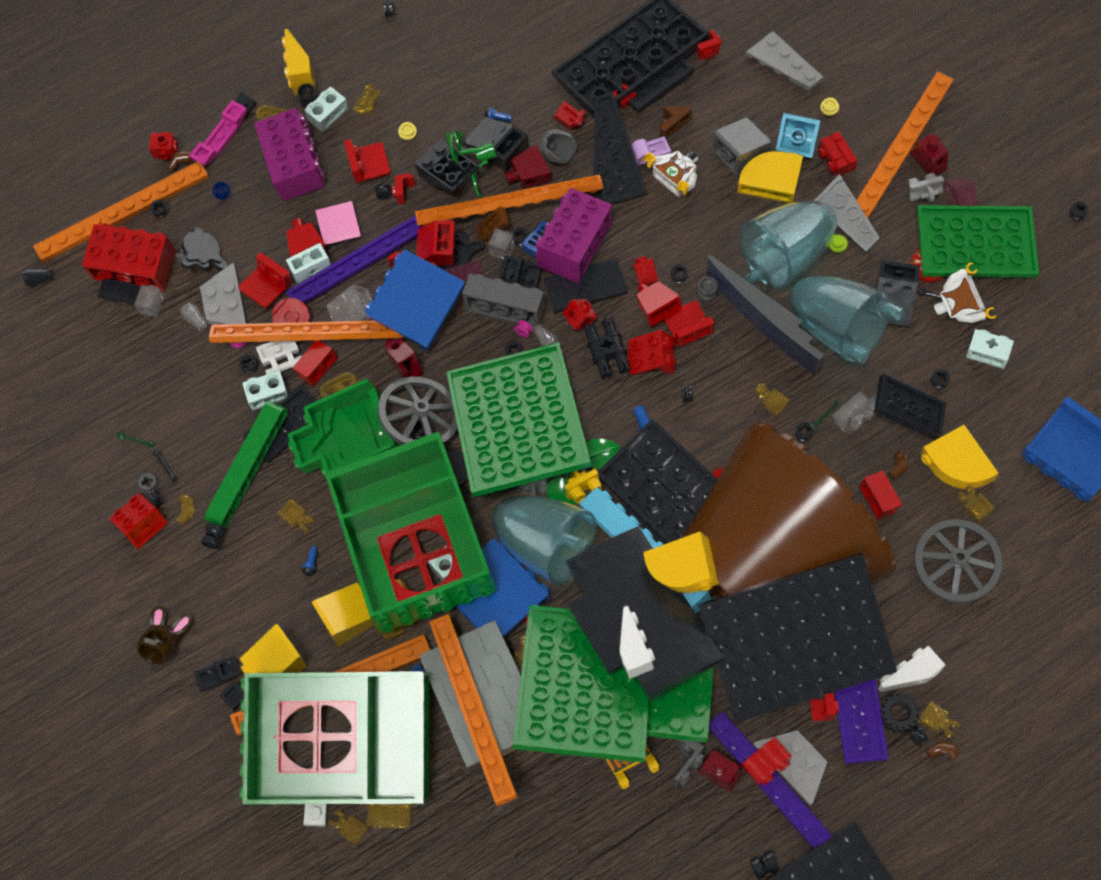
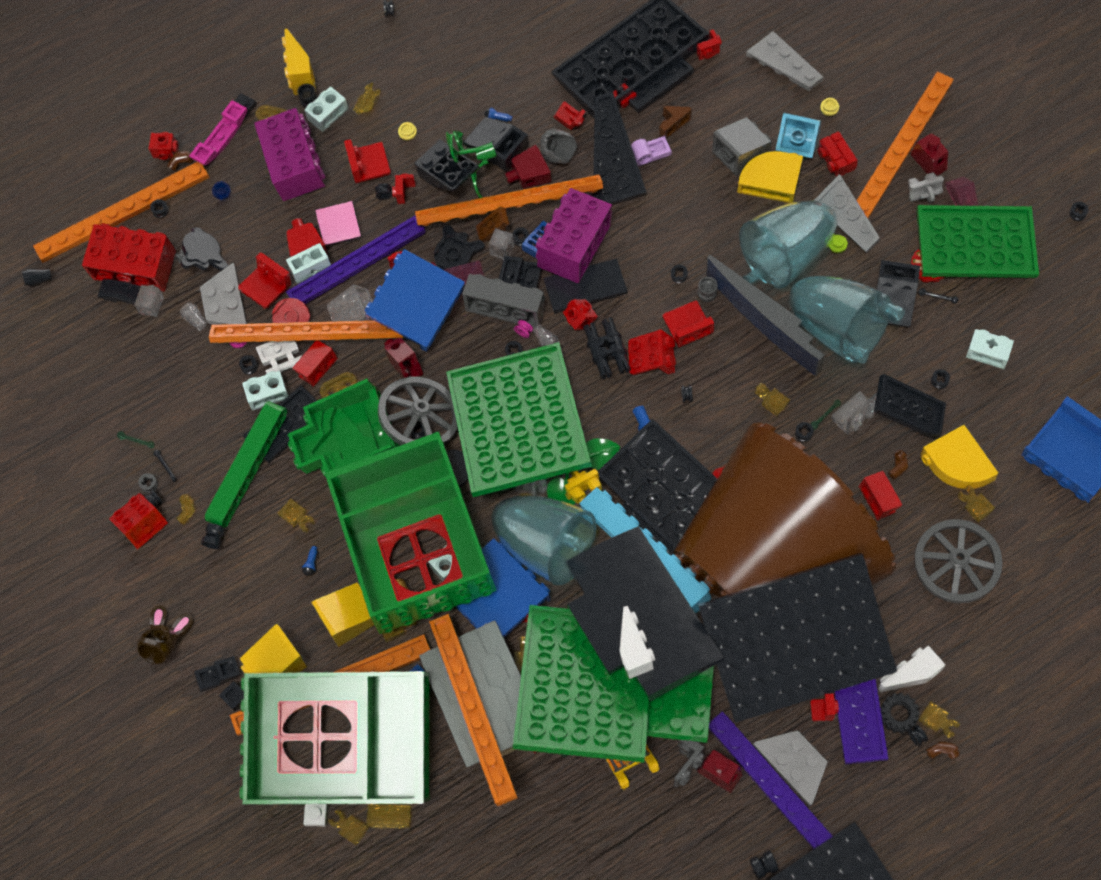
red slope [416,220,456,265] -> none
red bracket [631,256,659,286] -> none
torso [636,282,682,327] -> none
torso [642,151,698,197] -> none
yellow brick [643,532,719,593] -> none
red brick [742,737,792,787] -> none
torso [934,263,996,323] -> none

